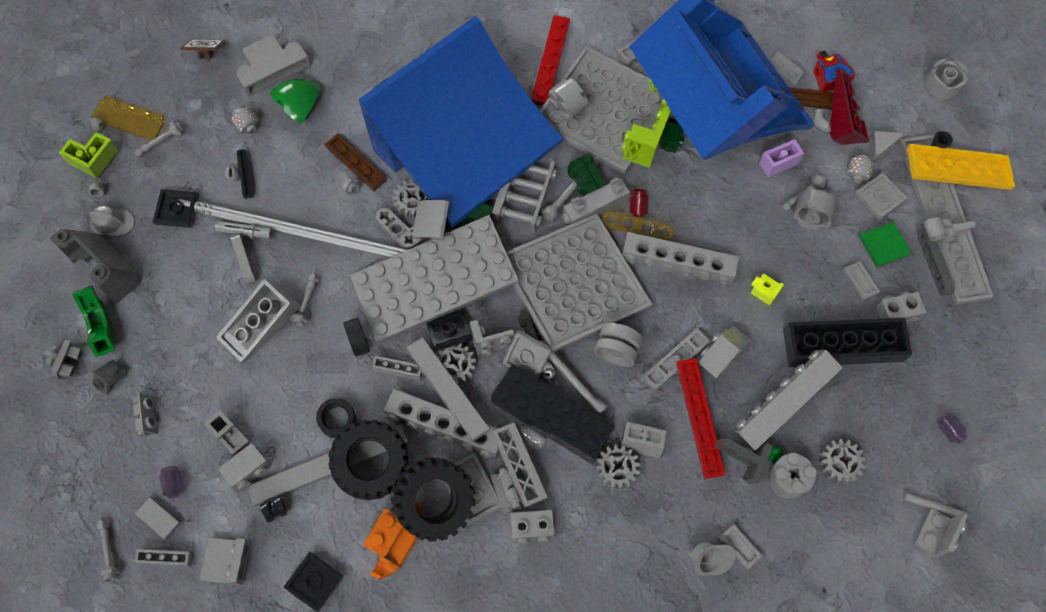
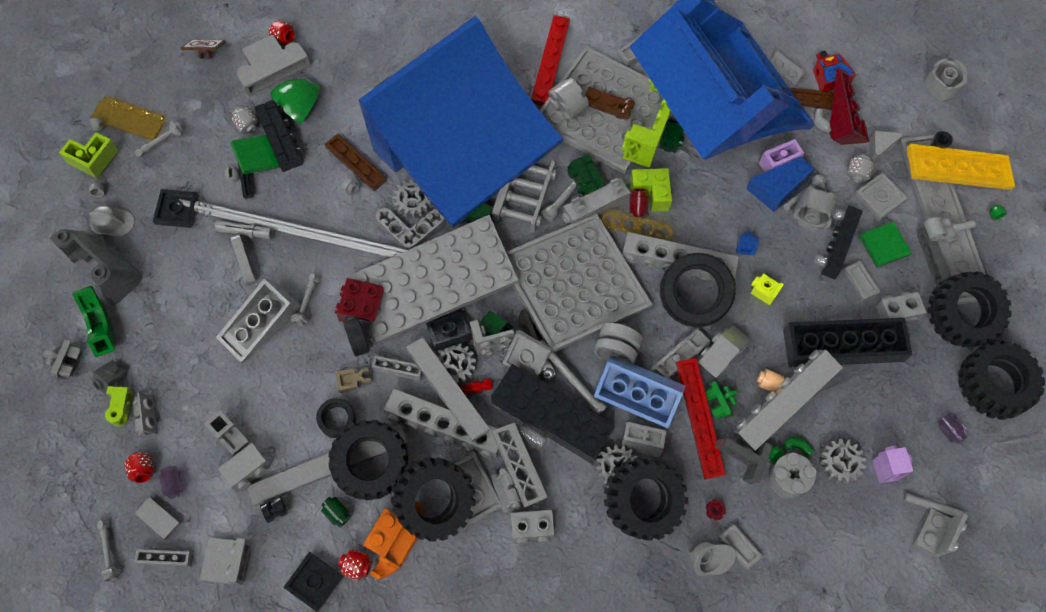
light grey slope [412,200,449,240] -> none
none -> lime leg [105,386,134,427]
none -> red head [124,452,155,484]
none -> green tile [230,135,279,174]
none -> black brick [255,100,303,172]
none -> red head [269,20,295,46]
none -> dark green brick [321,497,352,528]
none -> dark red bracket [335,278,384,322]
none -> dark tan plate [335,368,372,393]
none -> red head [338,549,372,581]
none -> red axle [458,378,493,395]
none -> dark green brick [479,310,513,335]
none -> reddish brown plate [584,87,635,119]
none -> medium blue brick [594,355,685,428]
none -> black tyre [604,458,688,541]
none -> lime brick [630,168,672,212]
none -> black tyre [660,253,736,327]
none -> green hips [705,381,739,419]
none -> dark red plate [705,500,726,521]
none -> blue tile [736,232,759,256]
none -> blue wedge [747,157,815,212]
none -> light nougat brick [756,369,784,392]
none -> green arm [784,436,814,457]
none -> black piece [813,205,863,280]
none -> lavender brick [872,446,913,484]
none -> black tyre [928,271,1012,347]
none -> black tyre [958,340,1045,420]
none -> green hinge [989,205,1007,221]

